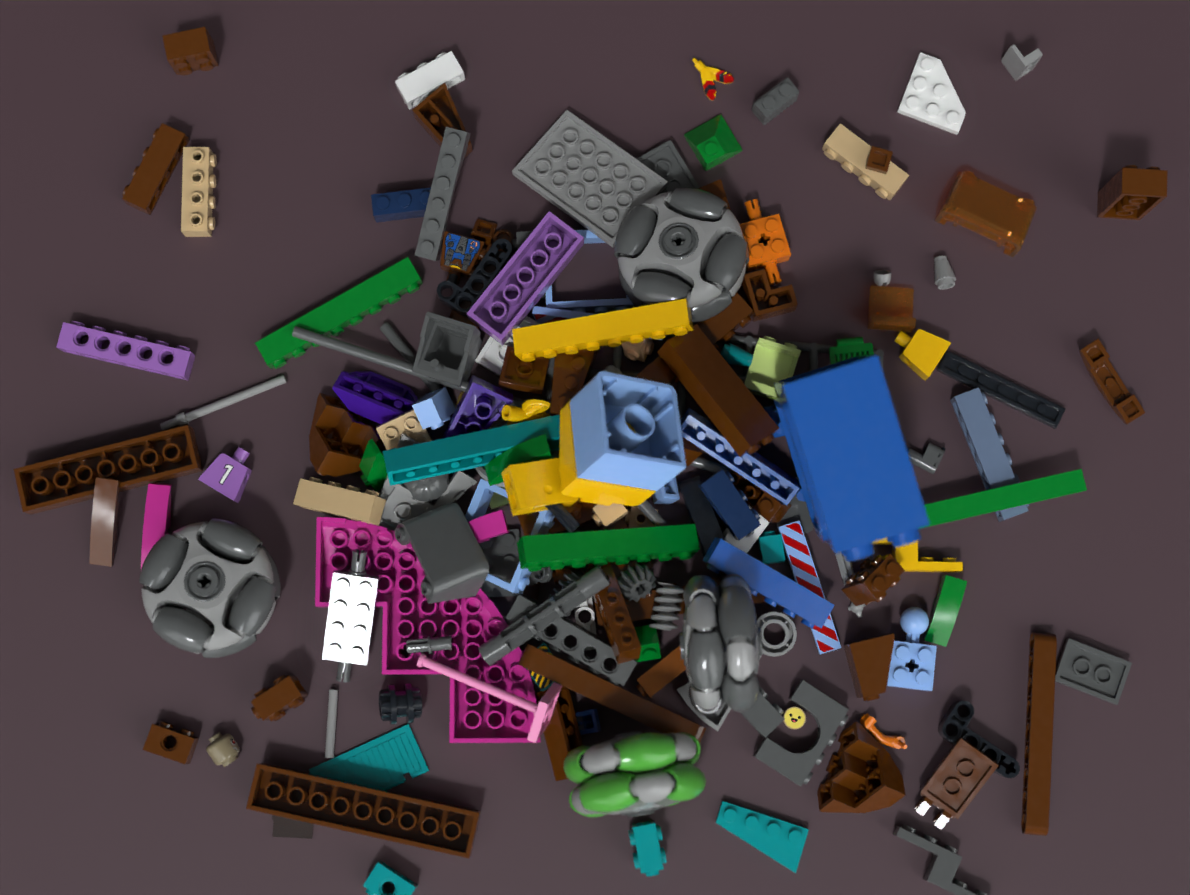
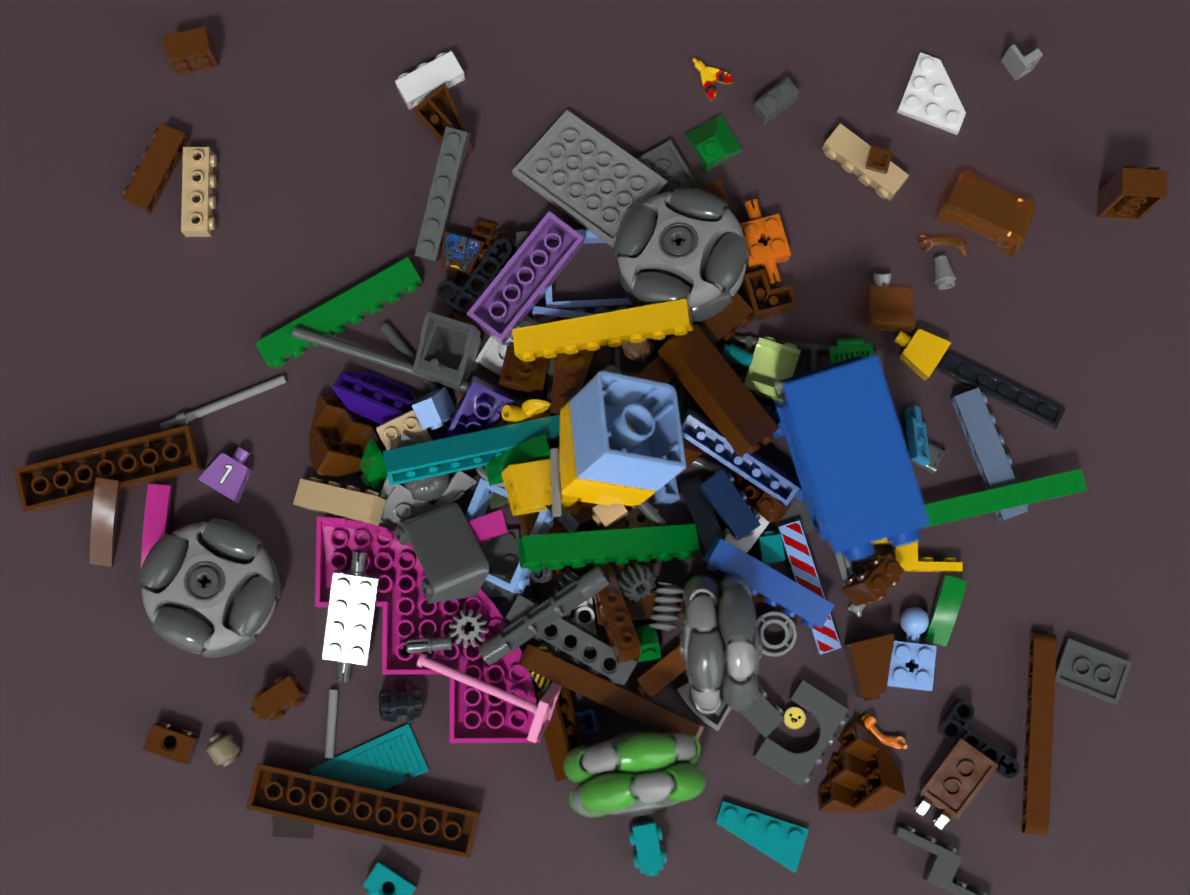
medium lavender brick [56,321,195,381] -> none
dark blue brick [371,188,431,222] -> none
reddish brown slope [1079,338,1146,425] -> none
none -> light grey gear [449,609,488,648]
none -> light grey bar [550,448,562,517]
none -> dark azure hinge [904,405,931,466]
none -> clear orange piece [918,236,967,257]

